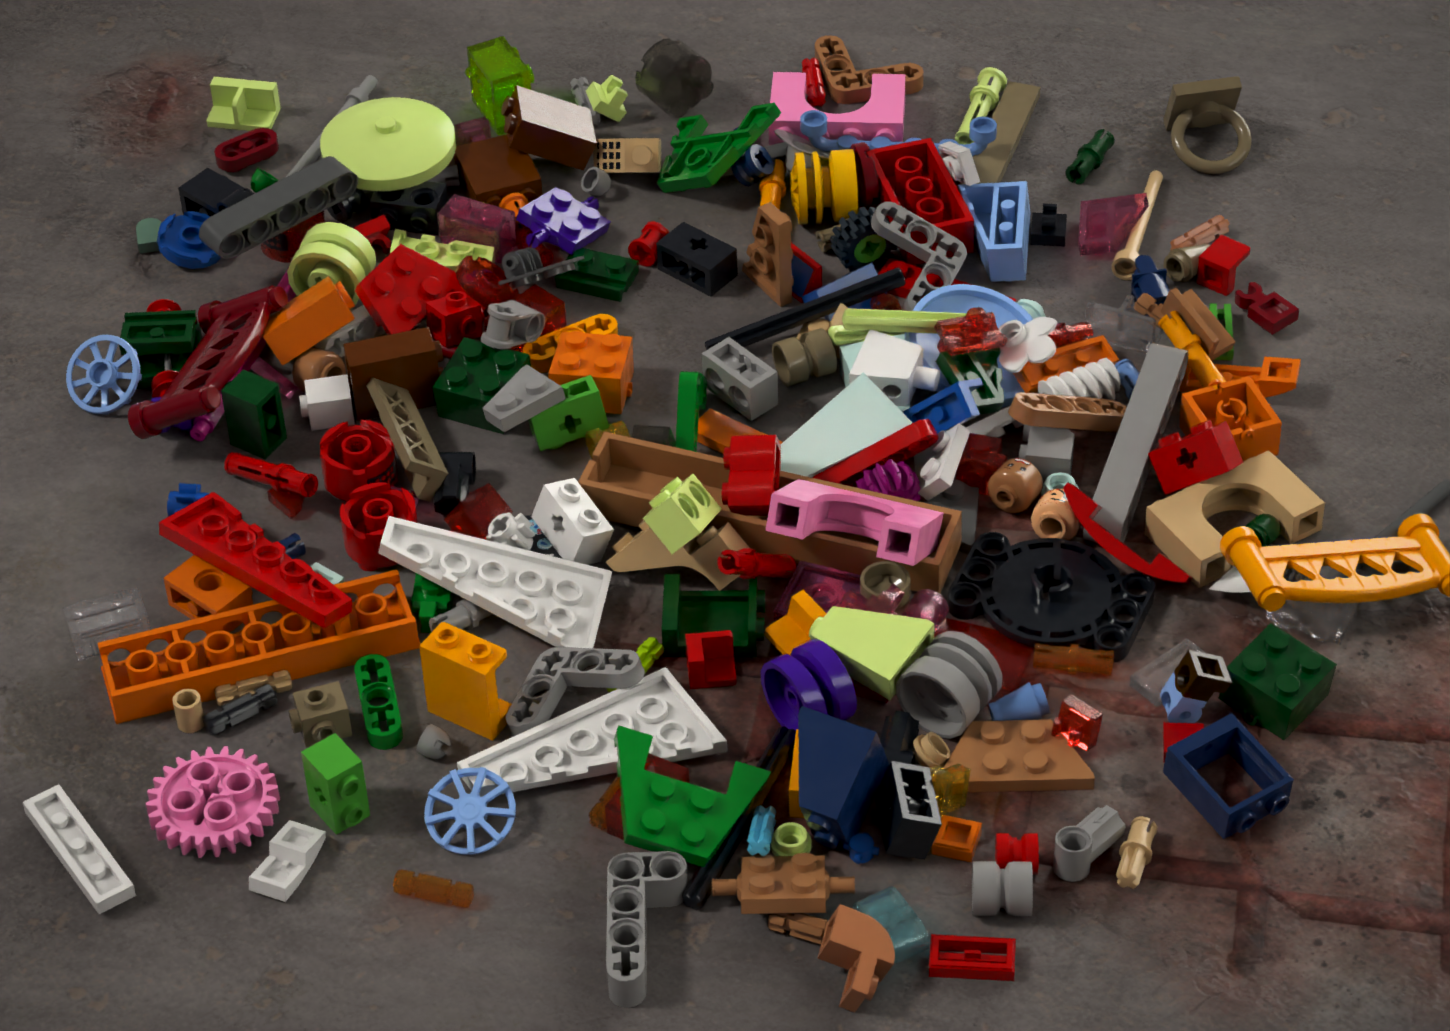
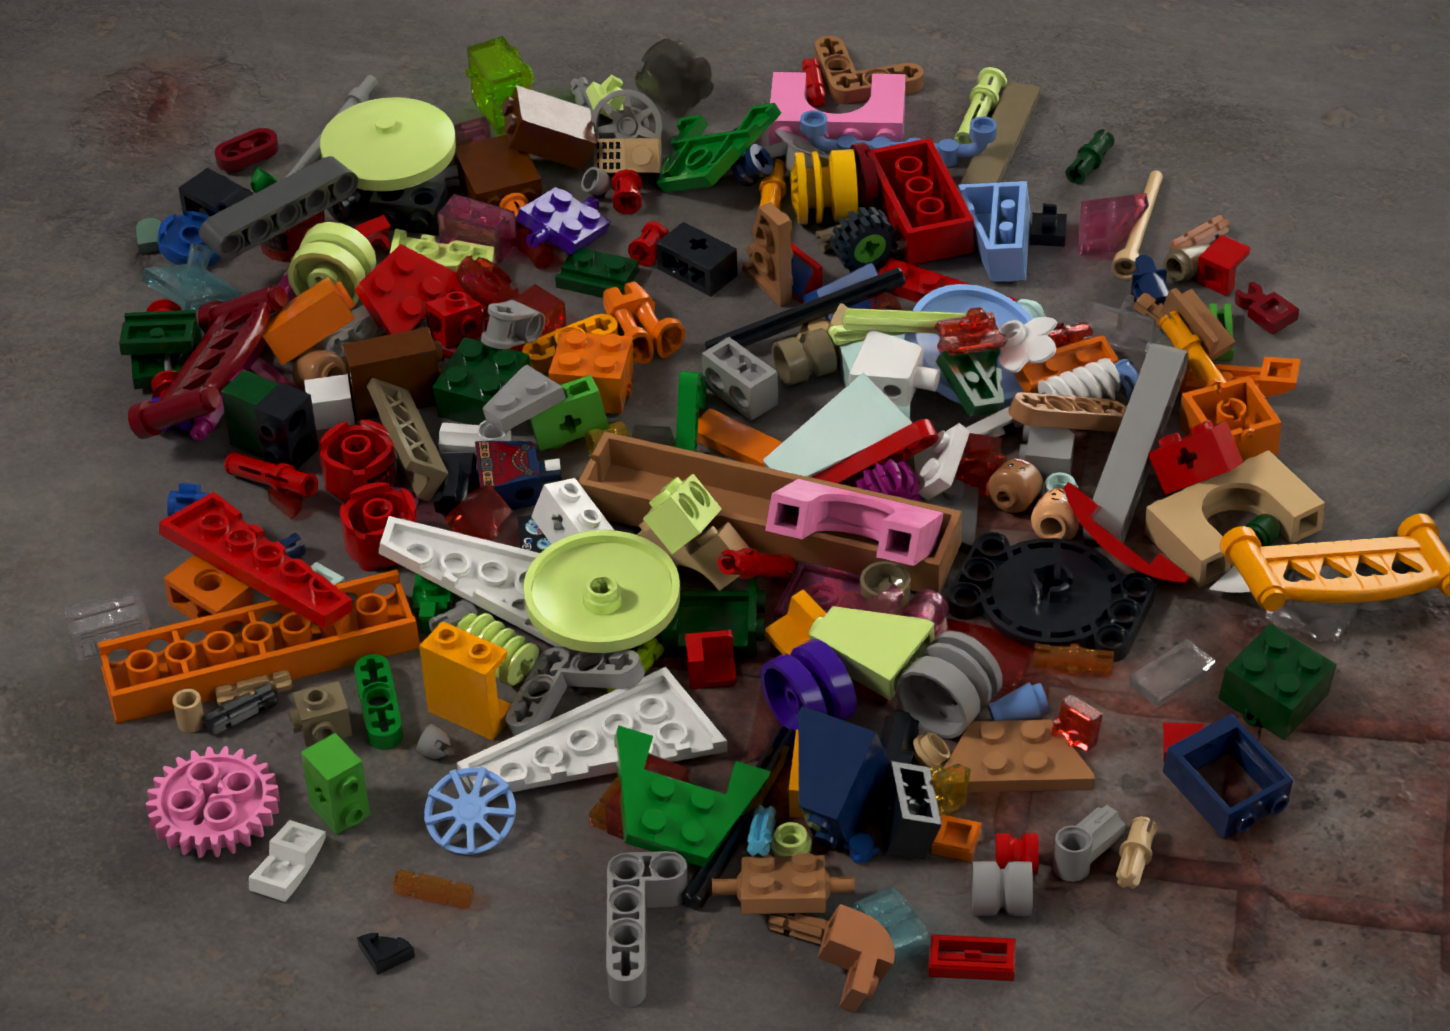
white plate [23,784,136,914] -> none
light blue wheel [66,334,142,415] -> none
yellowish green panel [206,77,281,131] -> none
white gear [486,512,535,550] -> none
dark grey hinge [498,247,585,288] -> none
red brick [722,435,781,516] -> none
light grey beam [871,202,967,311] -> none
blue panel [903,378,983,434] -> none
white tile [938,141,980,186] -> none
dark brown leg [1160,650,1232,723] -> none
dark tan tile [1163,76,1252,174] -> none
none -> clear light blue tile [141,244,241,310]
none -> black brick [254,382,319,470]
none -> black tile [357,933,415,975]
none -> white piece [438,420,513,457]
none -> yellowish green piece [457,613,539,686]
none -> torso [475,441,562,516]
none -> yellowish green dish [523,530,680,653]
none -> light grey wheel [591,89,662,139]
none -> orange piece [603,281,685,364]
none -> red bush [611,169,642,214]

